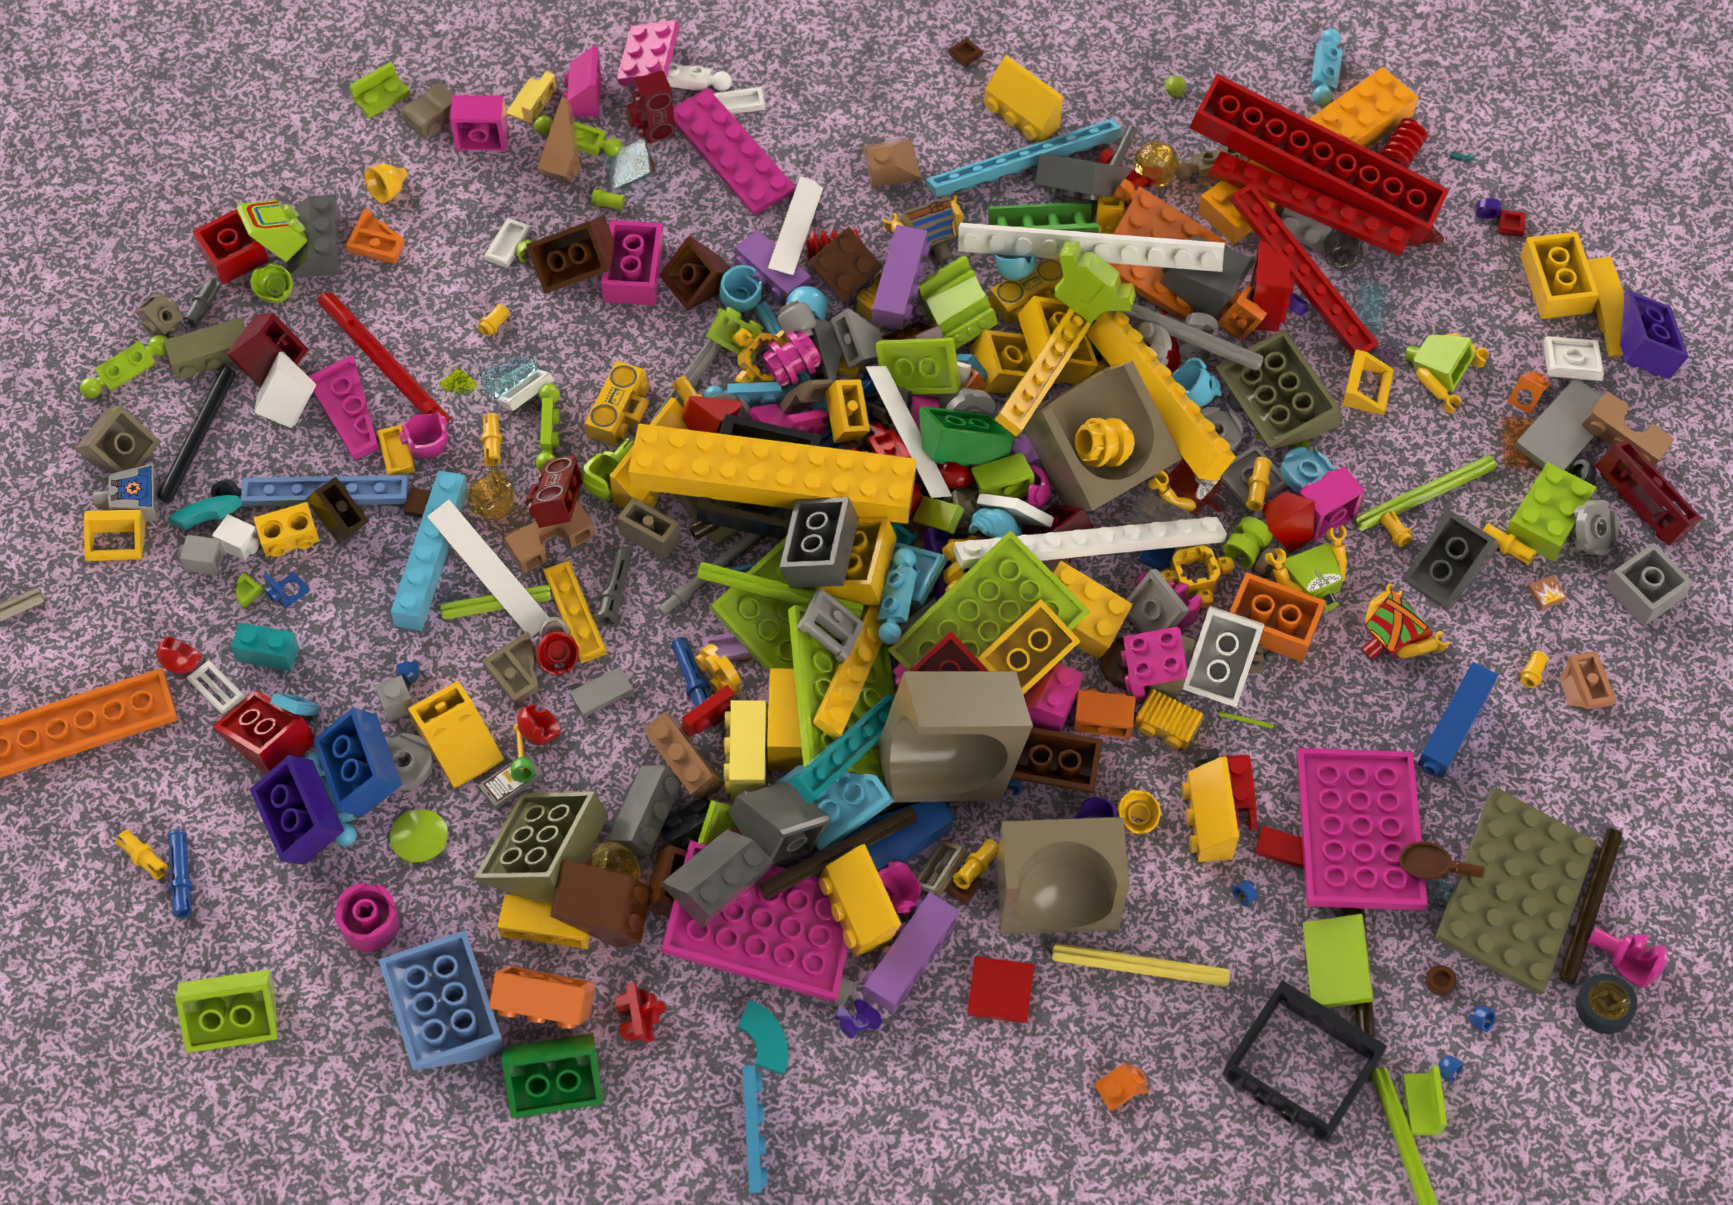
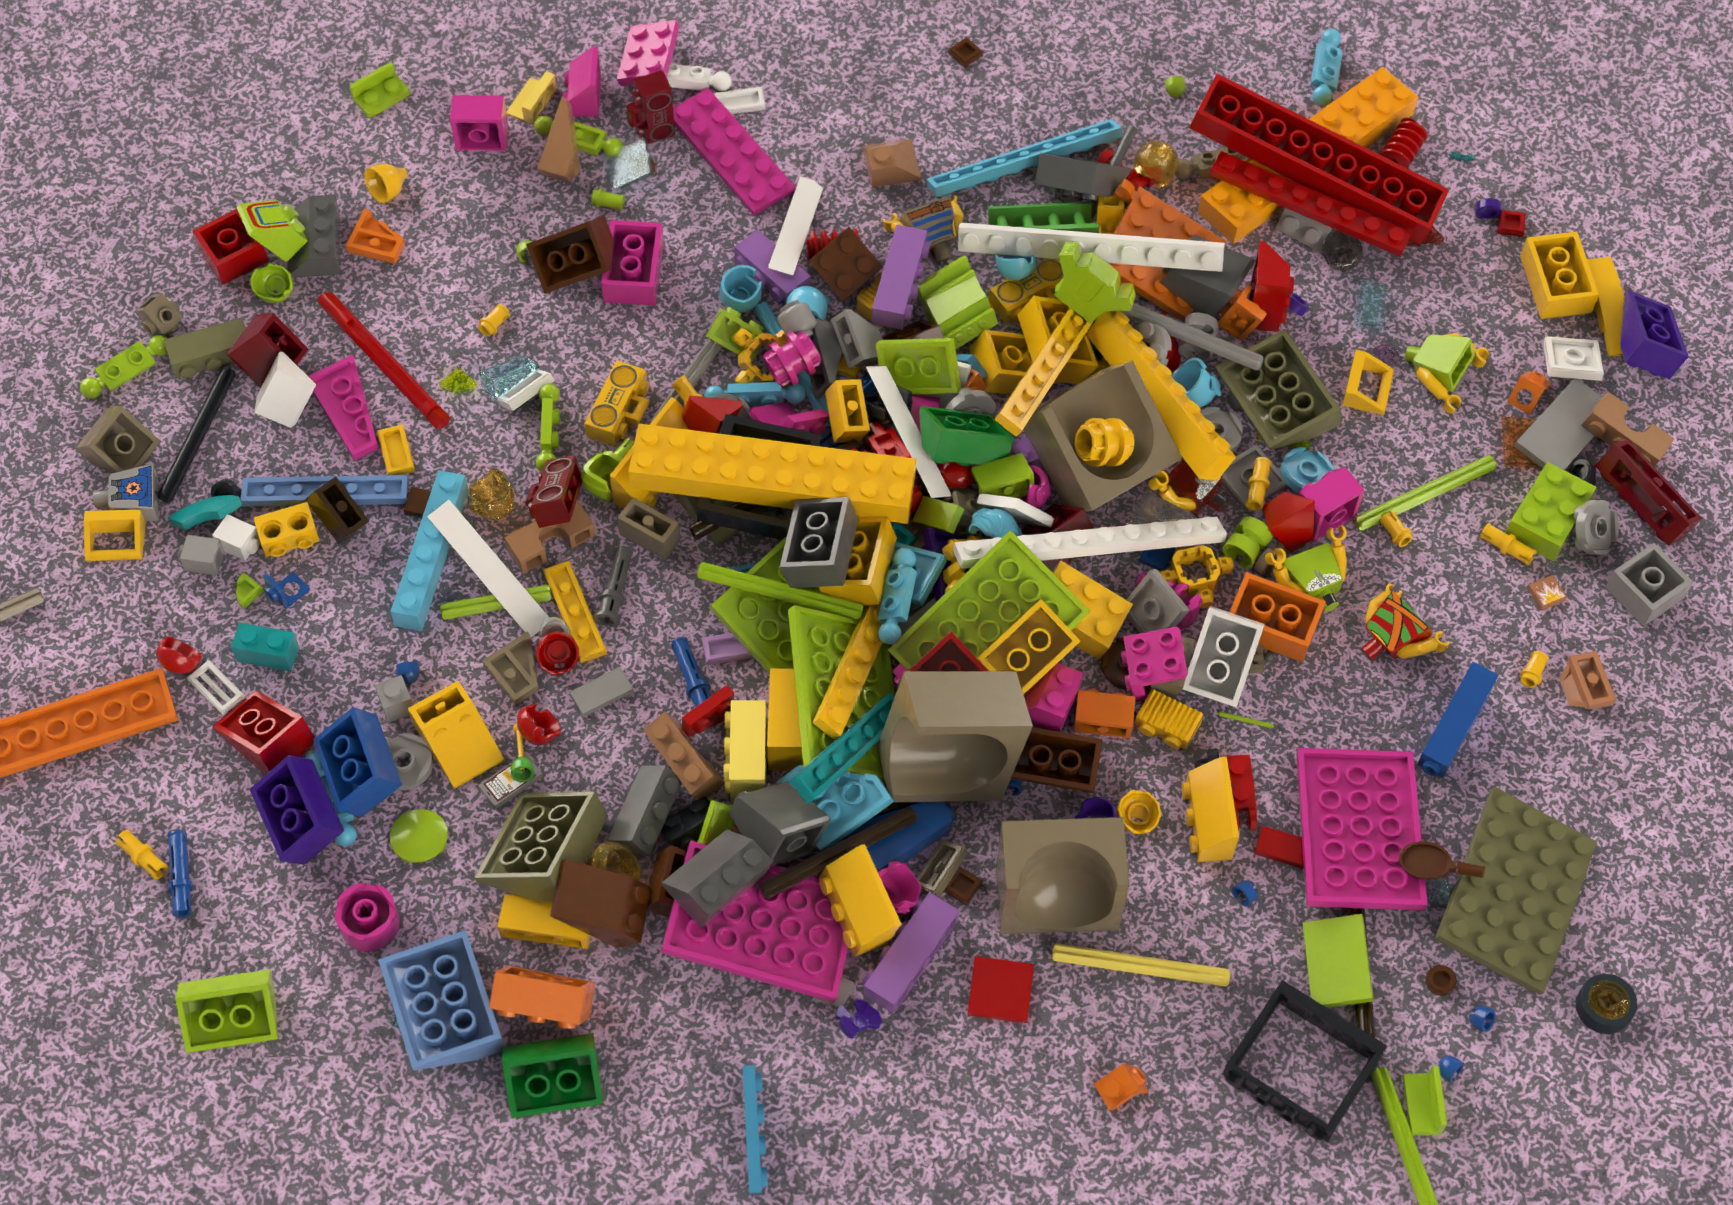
dark grey axle [182,279,221,327] -> none
medium azure tile [270,693,321,716] -> none
dark pink cap [399,411,448,459] -> none
dark tan brick [402,83,454,139] -> none
yellow pin [481,413,502,467] -> none
white tile [484,218,531,268] -> none
red hips [615,982,667,1043] -> none
light grey bar [657,507,785,617] -> none
reddish brown slope [660,236,731,311] -> none
yellow plate [694,644,743,696] -> none
teal tile [738,999,788,1076] -> none
dark tan slope [779,379,834,413] -> none
light grey plate [797,588,864,663] -> none
yellow pin [953,839,999,889] -> none
yellow slope [984,55,1064,143] -> none
red plate [1229,183,1379,357] -> none
dark grey slope [1402,510,1500,609] -> none
dark brown axle [1559,828,1622,984] -> none
dark pink piece [1587,926,1667,988] -> none

